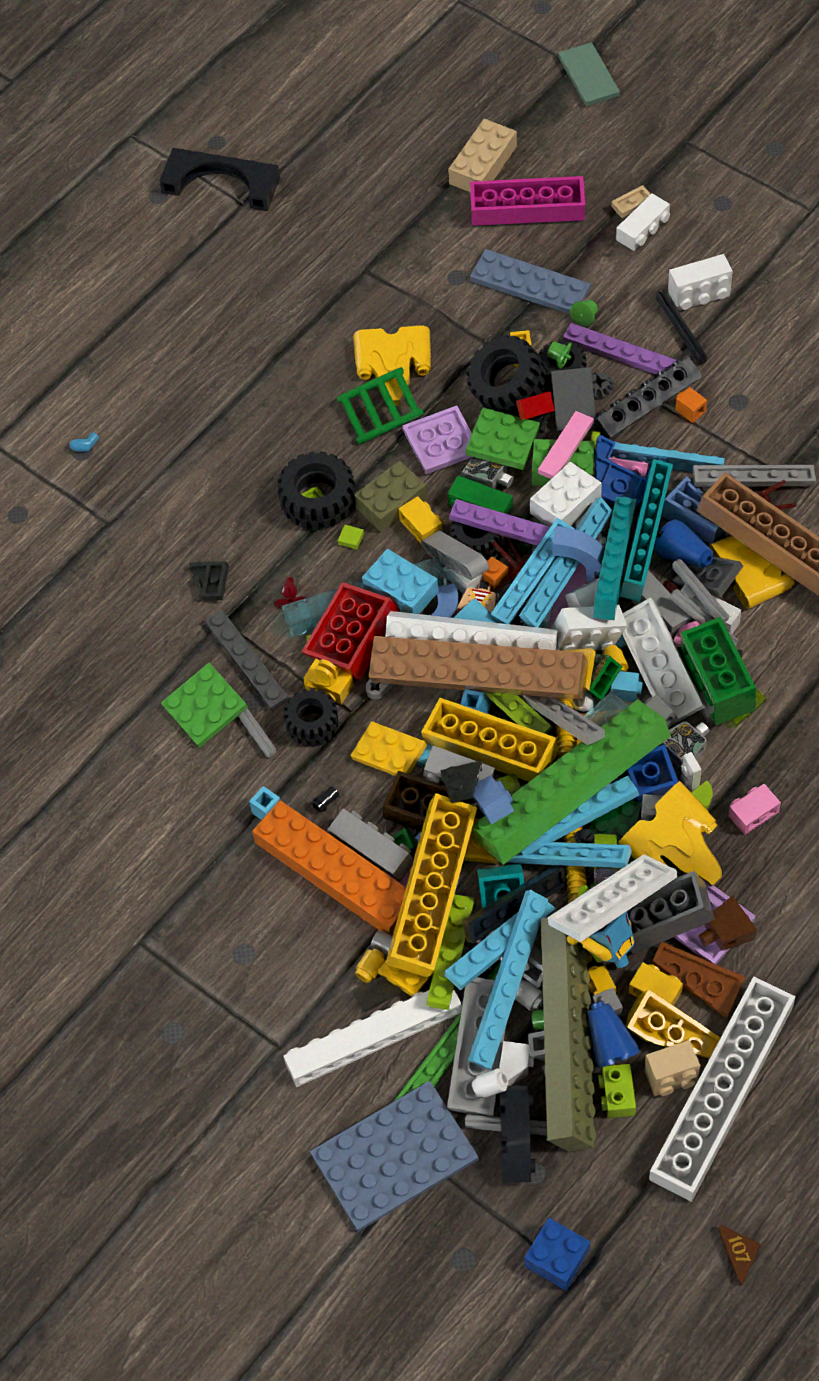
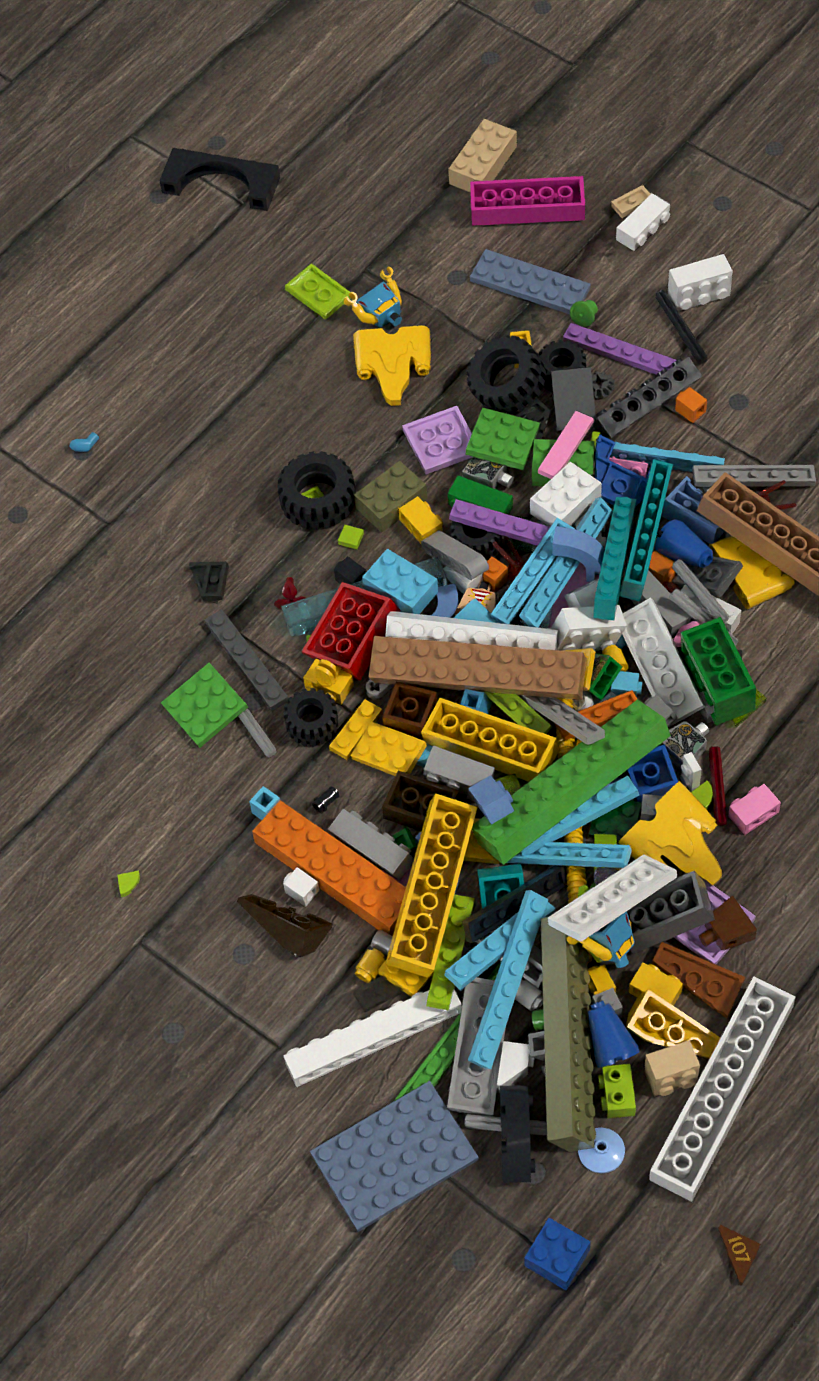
green bar [337,367,424,445] -> none
pearl dark grey wing [440,760,483,803] -> none
white brick [472,1069,508,1098] -> none
red tile [516,391,555,420] -> none
bright green piece [547,341,572,368] -> none
sand green tile [558,42,620,107] -> none
black piece [575,829,594,844] -> none
none -> lime tile [117,870,140,897]
none -> dark brown wedge [237,894,333,957]
none -> white brick [283,867,319,907]
none -> lime tile [285,263,351,320]
none -> yellow plate [329,699,383,760]
none -> black brick [334,556,366,588]
none -> torso [344,267,402,327]
none -> reddish brown brick [383,682,437,740]
none -> orange tile [555,690,637,741]
none -> light blue dish [578,1128,625,1173]
none -> orange brick [648,550,676,586]
none -> dark red axle [709,746,727,826]

